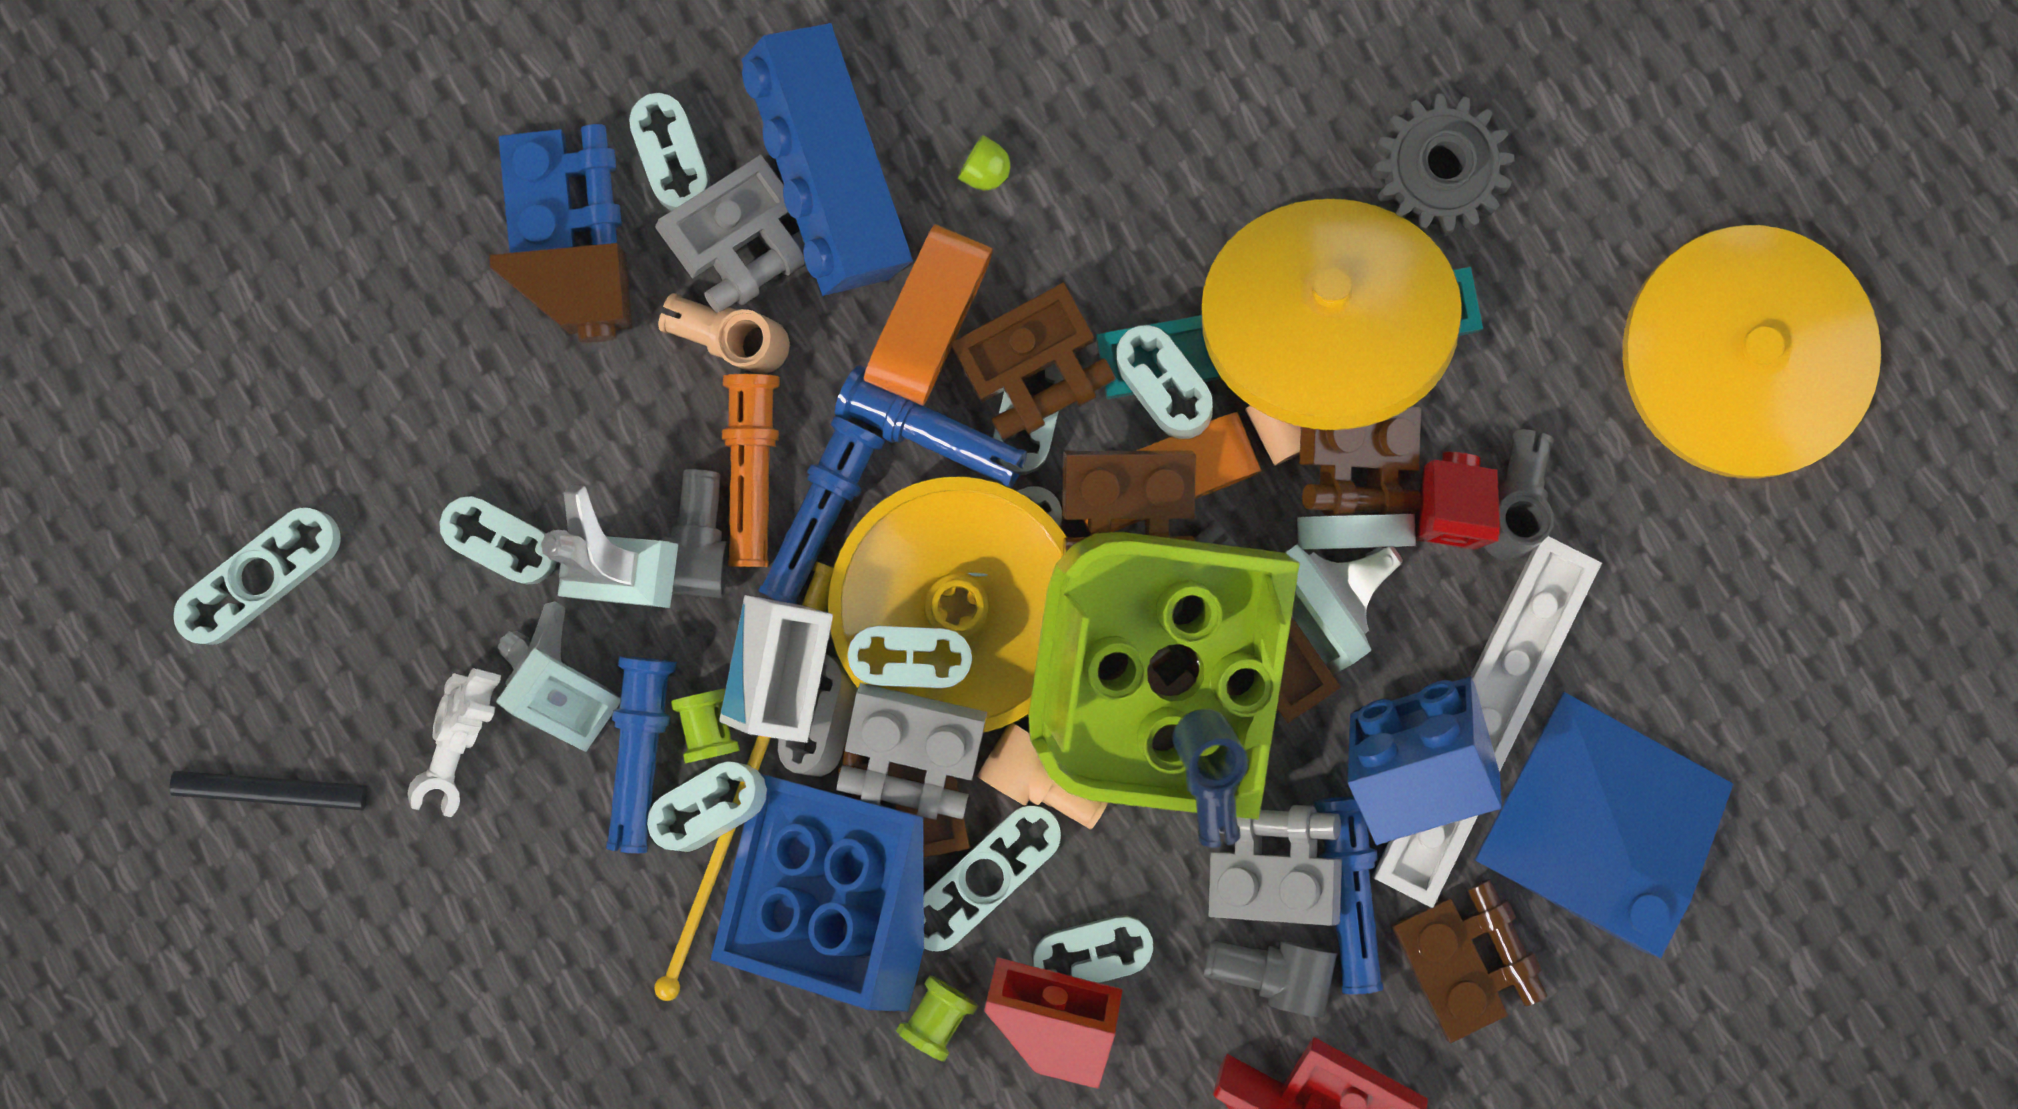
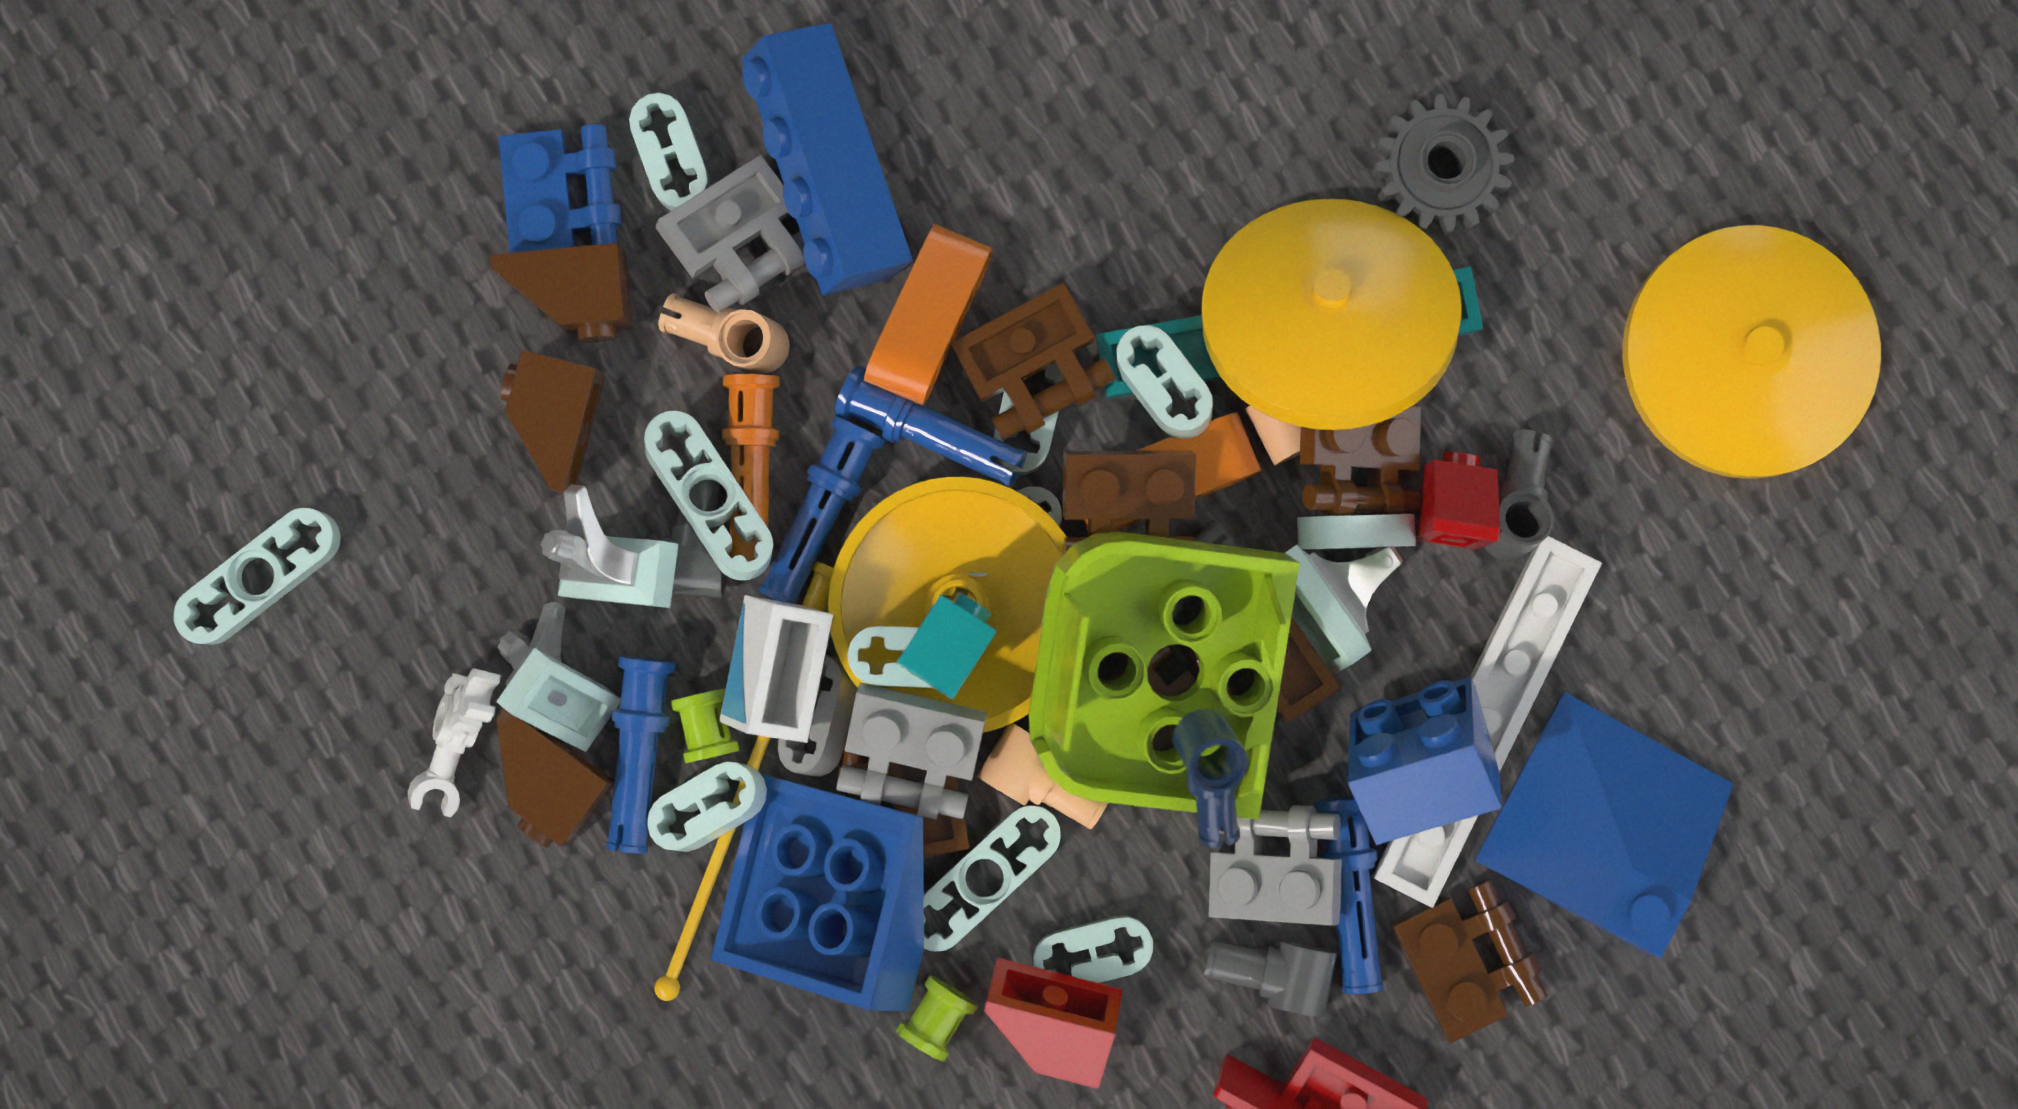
black bar [170,771,367,811] -> none
light aqua beam [440,496,557,585] -> none
lime hinge [957,135,1011,190] -> none
none -> reddish brown slope [496,708,615,848]
none -> reddish brown slope [501,350,605,495]
none -> light aqua beam [644,411,773,580]
none -> teal brick [896,592,997,699]

